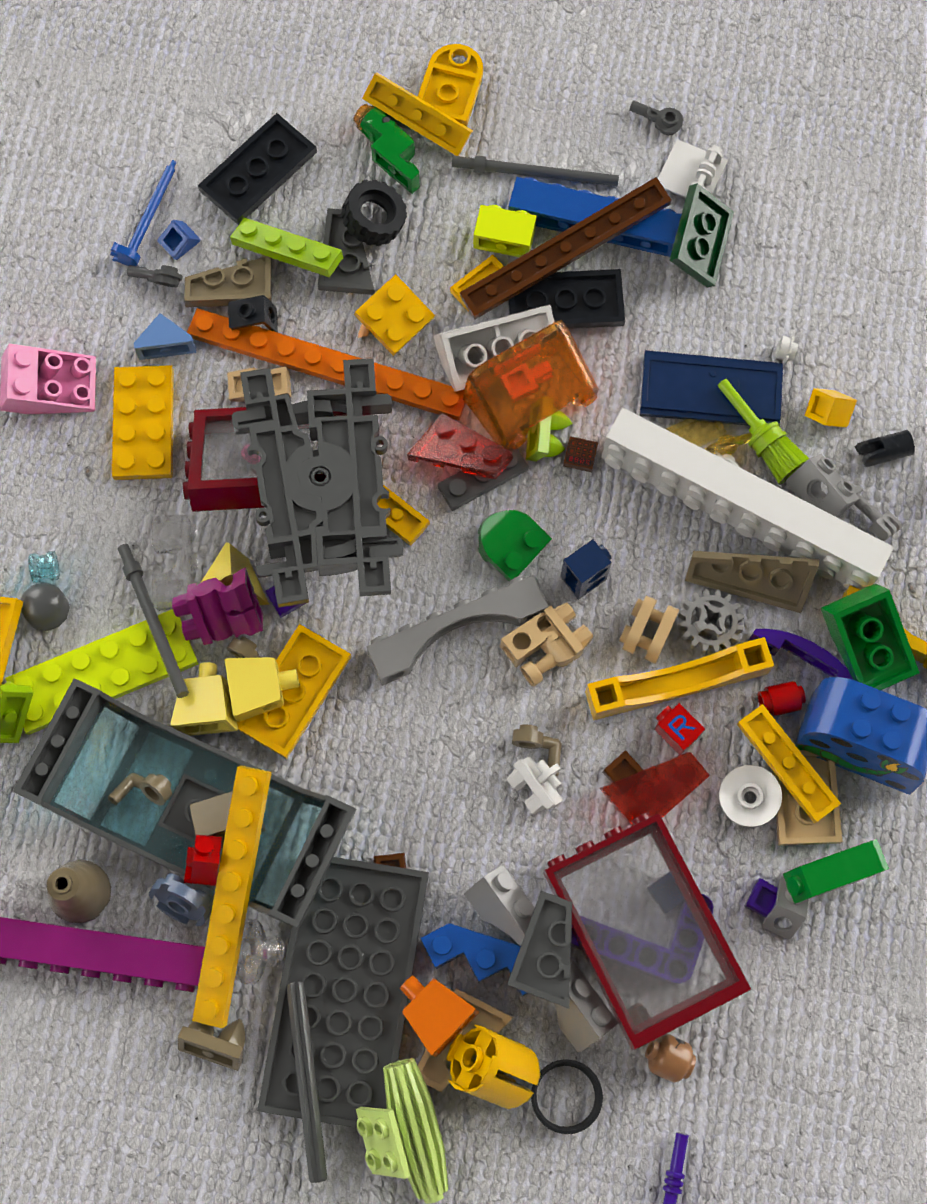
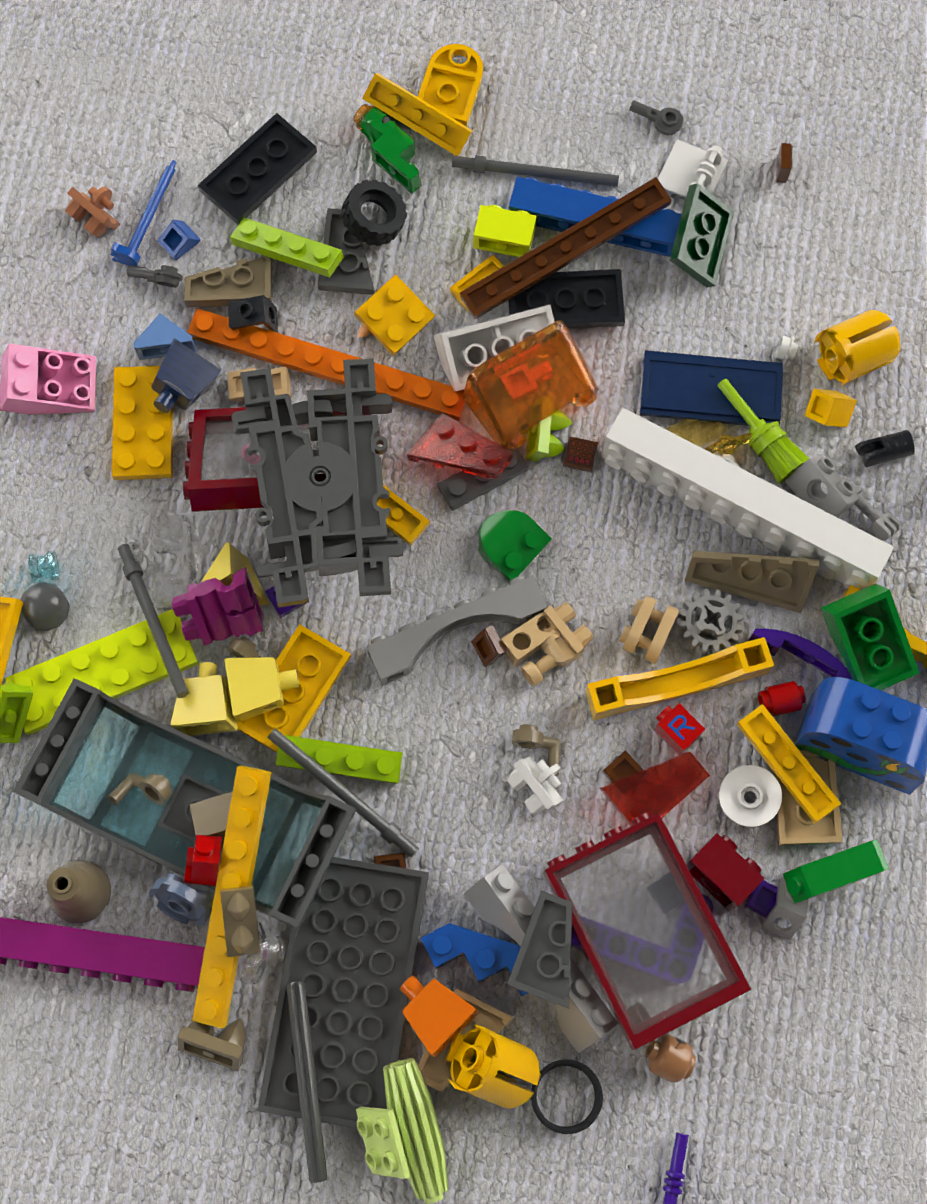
dark blue brick [560,539,612,600] -> none
none -> nougat hips [65,187,120,238]
none -> dark blue torso [151,338,221,413]
none -> dark tan tile [220,886,261,957]
none -> dark grey bar [267,728,419,857]
none -> lime plate [275,735,403,784]
none -> reddish brown tile [471,625,507,667]
none -> dark red brick [686,833,765,912]
none -> reddish brown tile [776,143,793,183]
none -> yellow cylinder [814,310,901,385]

